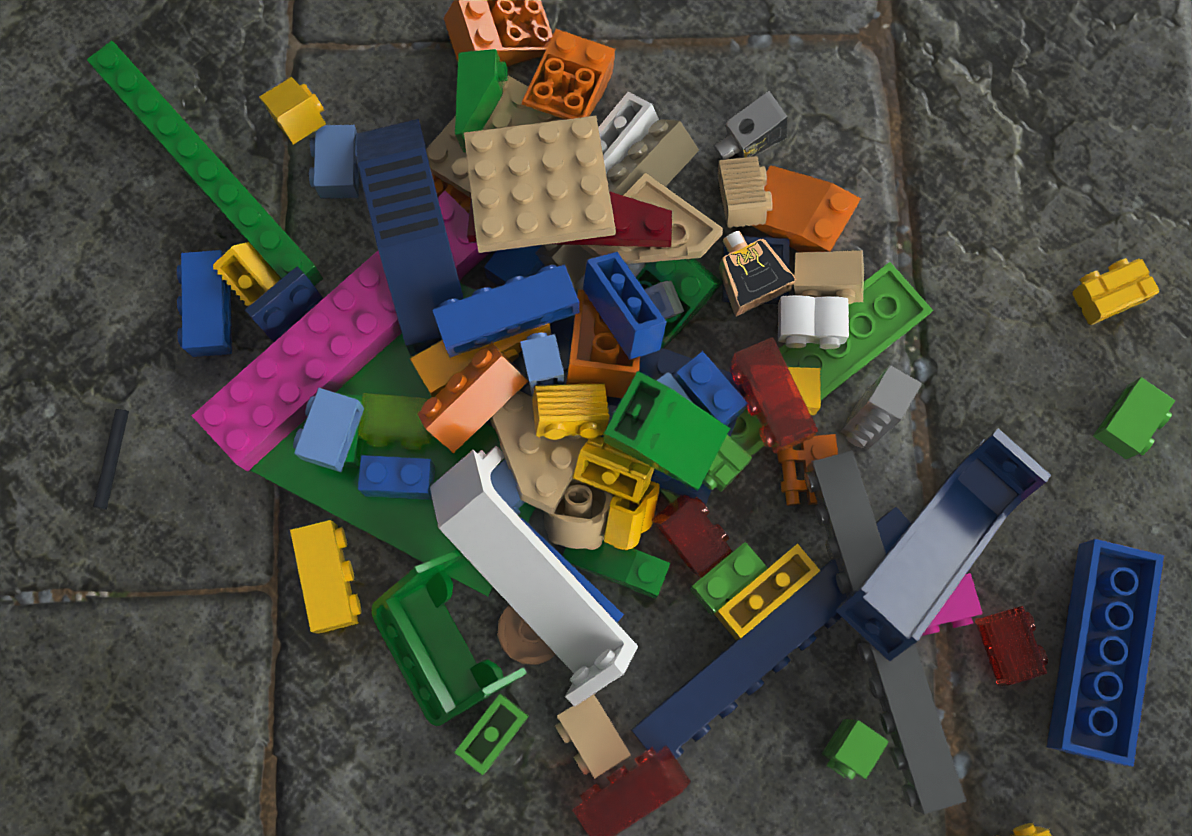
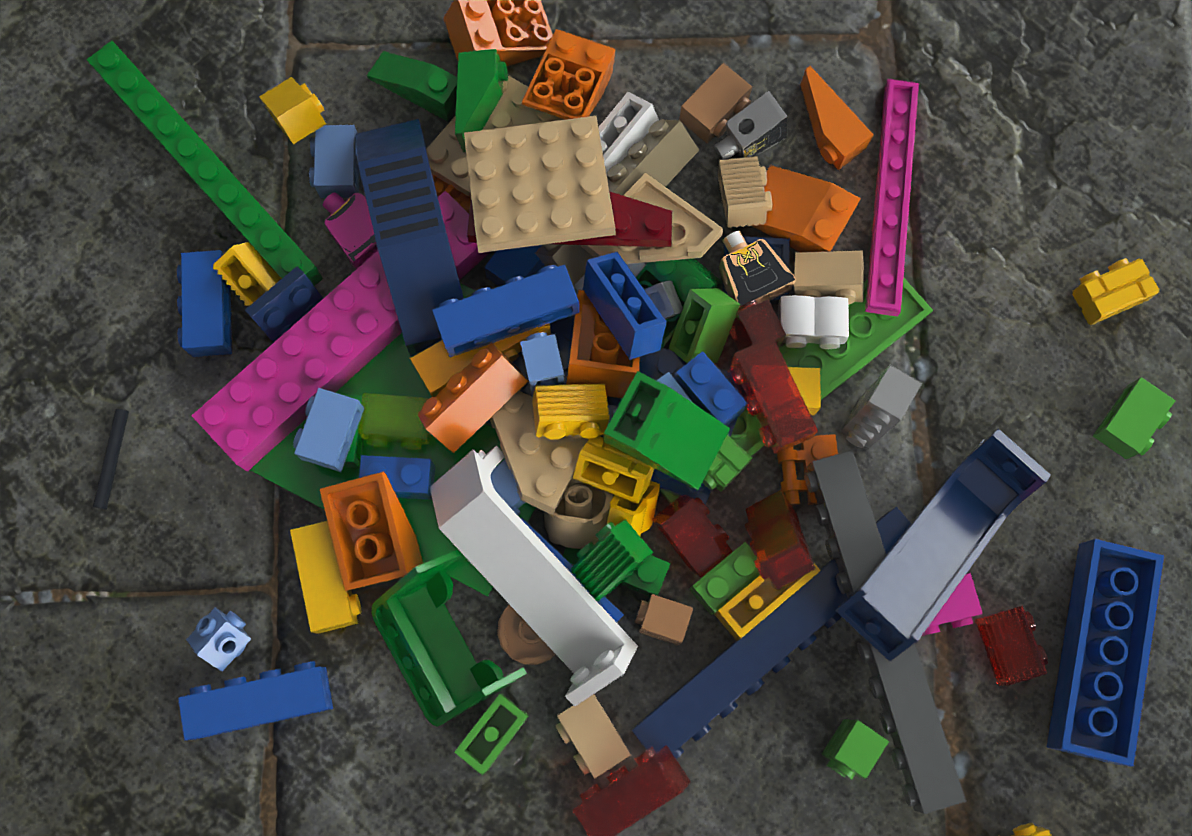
none -> blue brick [178,661,333,741]
none -> medium blue brick [186,607,251,672]
none -> orange slope [320,472,423,591]
none -> dark pink torso [323,192,378,270]
none -> green slope [367,51,457,121]
none -> green brick [571,519,653,601]
none -> medium nougat brick [634,594,693,646]
none -> bright green brick [669,288,740,363]
none -> medium nougat brick [679,63,752,144]
none -> clear red brick [730,299,786,366]
none -> clear red brick [745,490,816,589]
none -> orange slope [800,66,874,170]
none -> dark pink tile [865,79,919,317]

